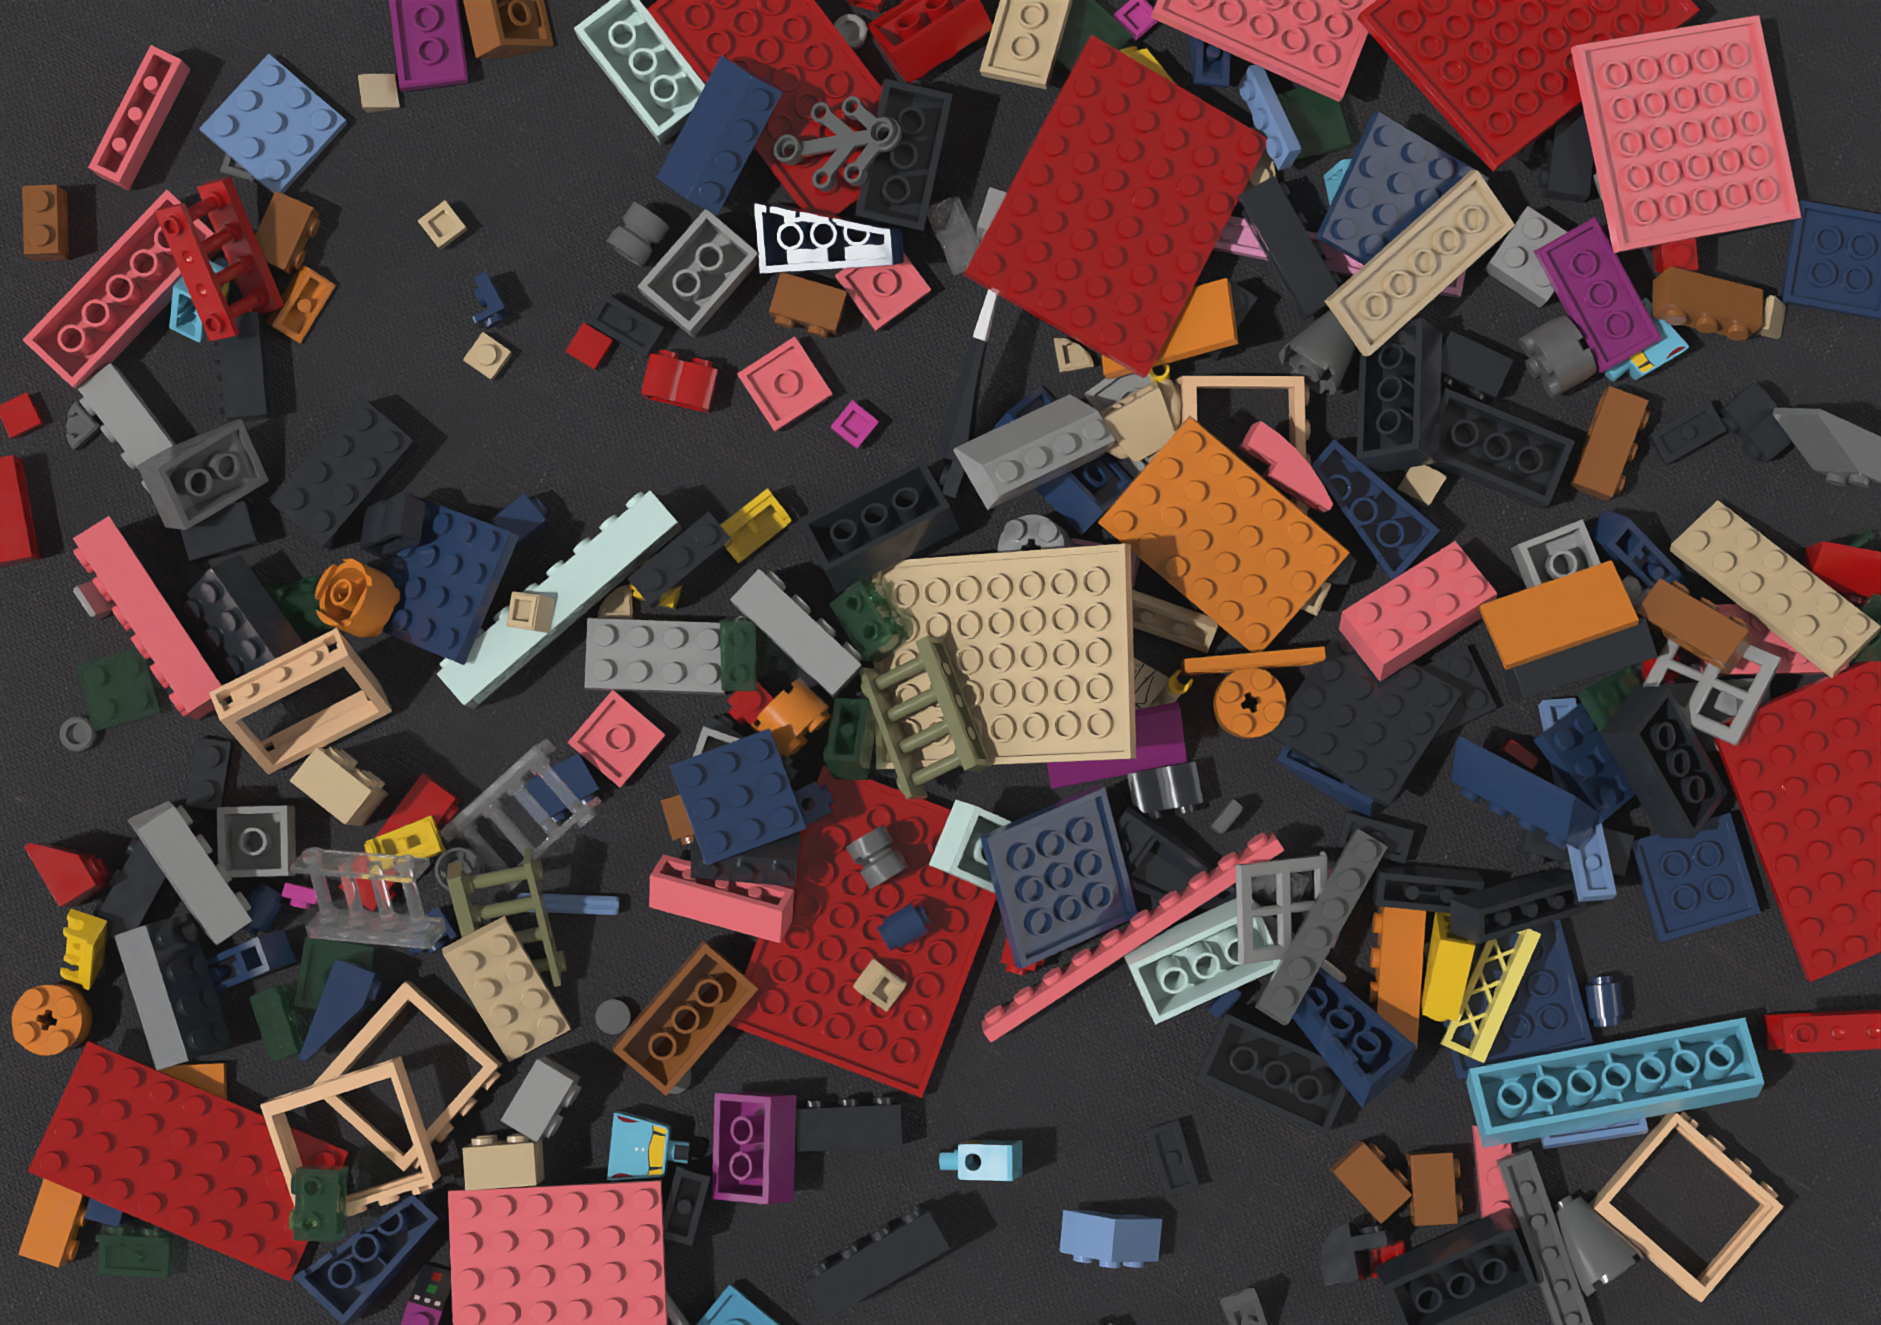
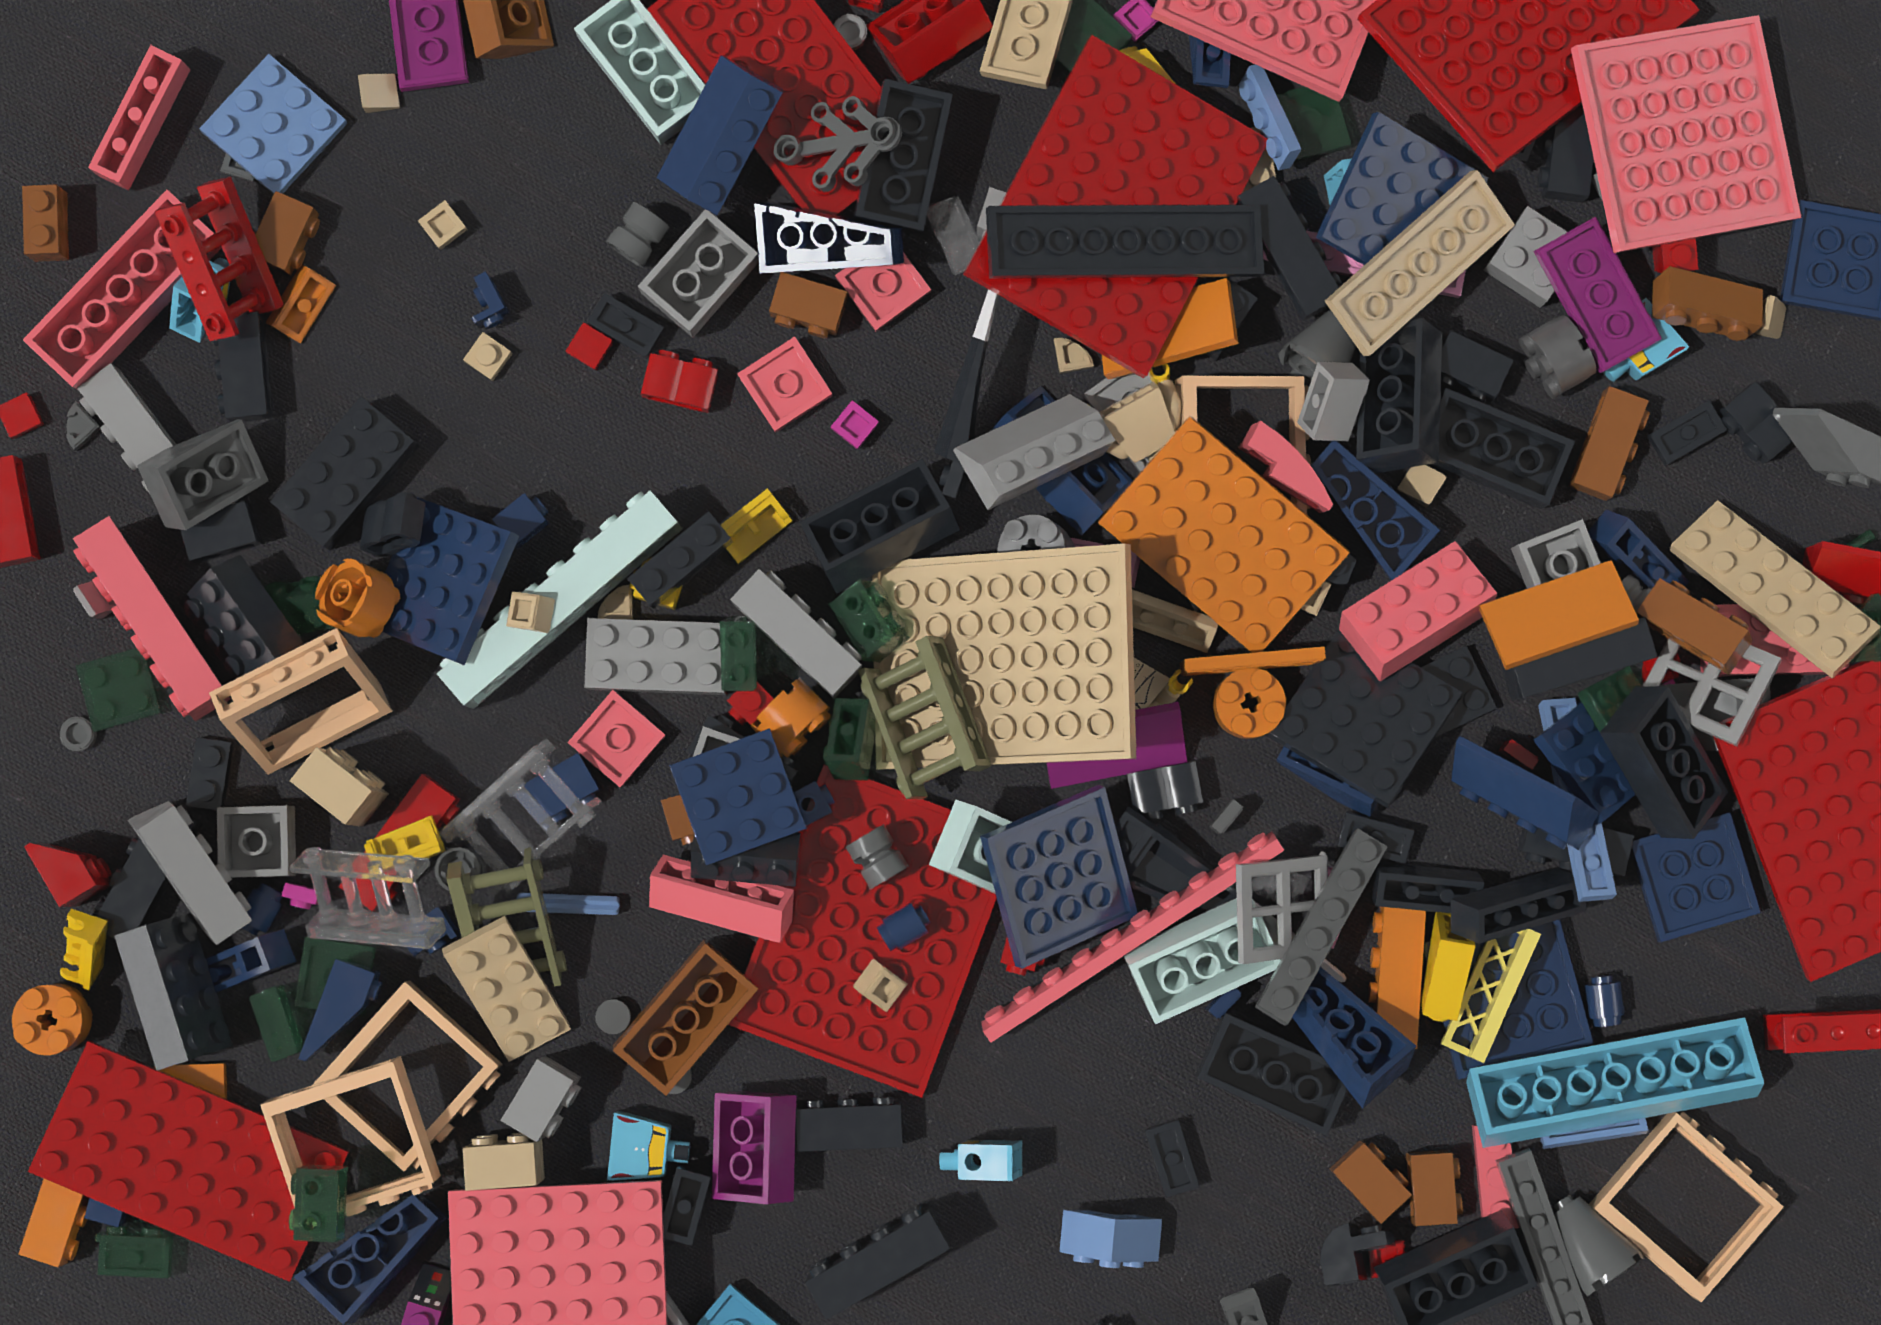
none -> black plate [986,205,1264,279]
none -> light grey brick [1297,362,1370,441]

